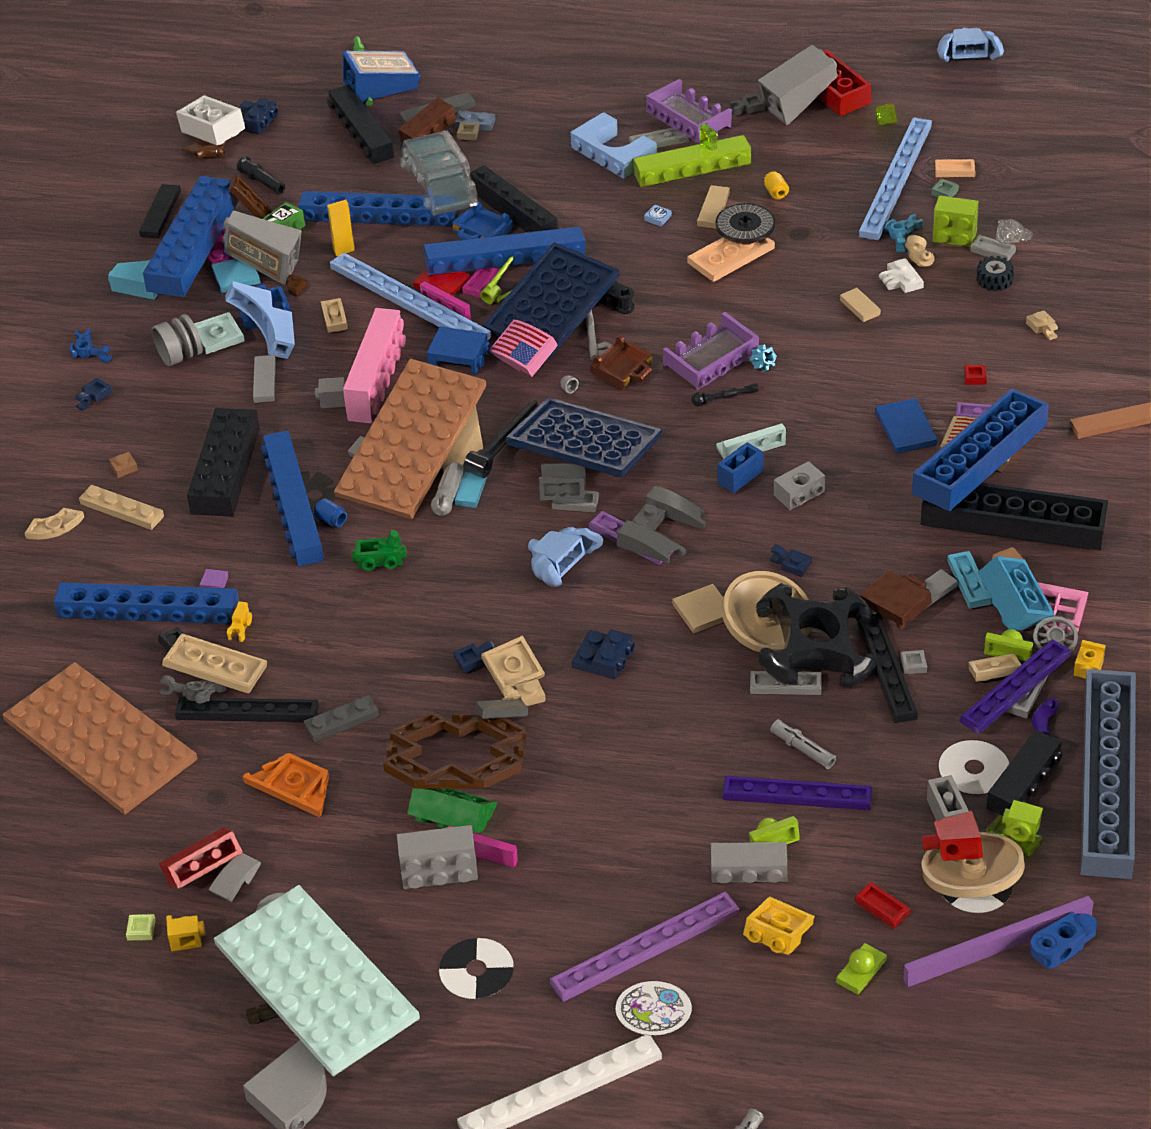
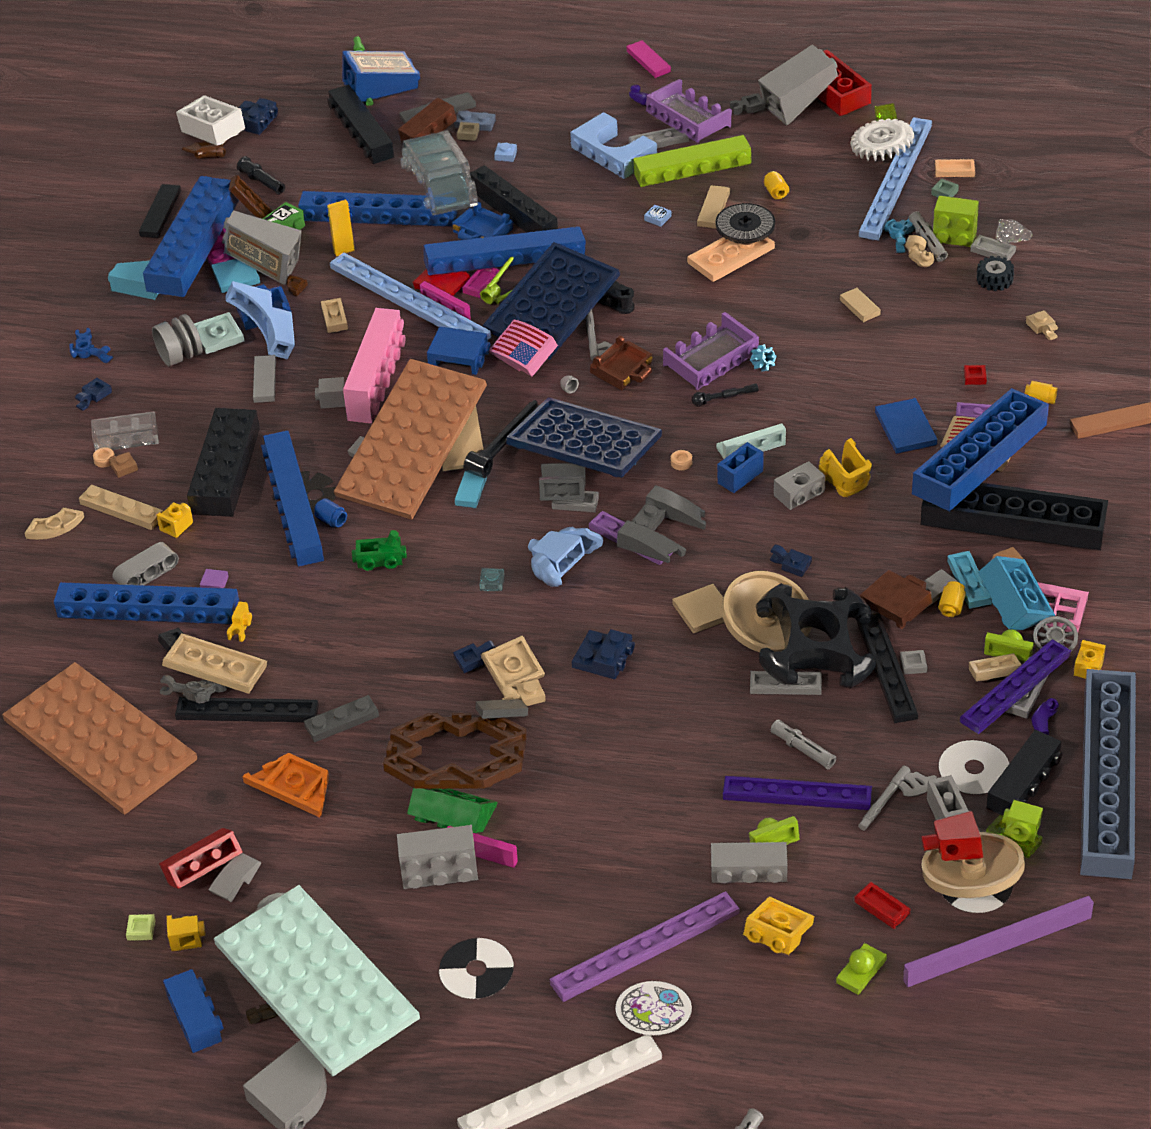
light grey piece [431,462,465,516] -> none
clear neon green plate [700,124,718,151] -> none
white hinge [879,258,924,293] -> none
light blue torso [937,28,1004,62] -> none
blue piece [1029,912,1097,969] -> none
none -> clear brick [91,411,159,451]
none -> light nougat tile [93,448,115,468]
none -> light grey beam [113,542,179,585]
none -> yellow brick [156,502,193,538]
none -> blue brick [163,969,224,1053]
none -> clear light blue plate [479,568,505,591]
none -> light blue plate [494,143,517,162]
none -> dark pink tile [626,40,671,78]
none -> dark purple arm [629,85,649,105]
none -> light nougat tile [671,450,692,470]
none -> yellow piece [818,438,872,497]
none -> white gear [850,119,914,161]
none -> light grey piece [858,766,937,831]
none -> light grey pin [908,211,948,262]
none -> yellow brick [938,581,966,617]
none -> yellow brick [1024,381,1057,404]

